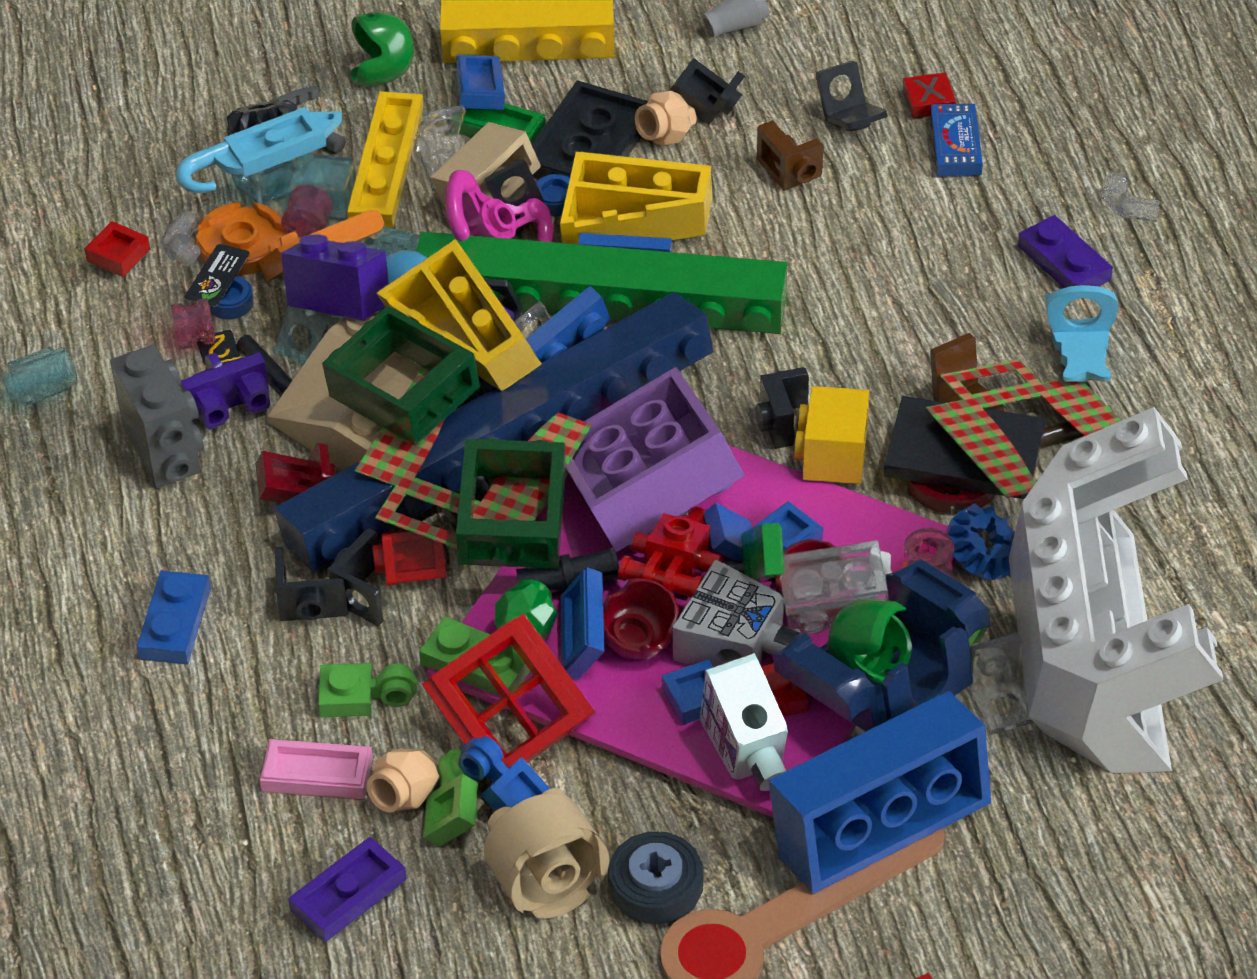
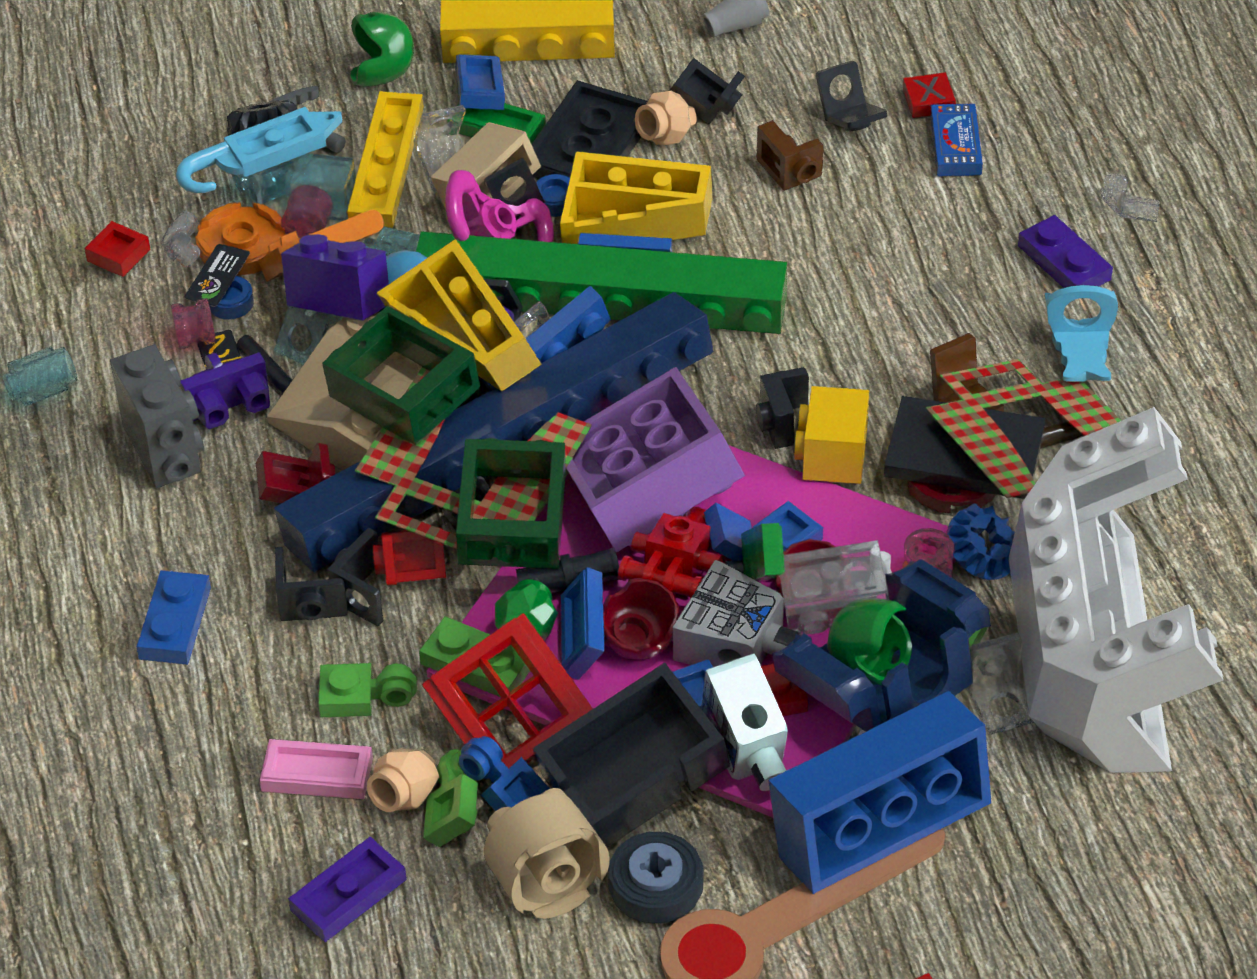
none -> black piece [533,662,730,847]

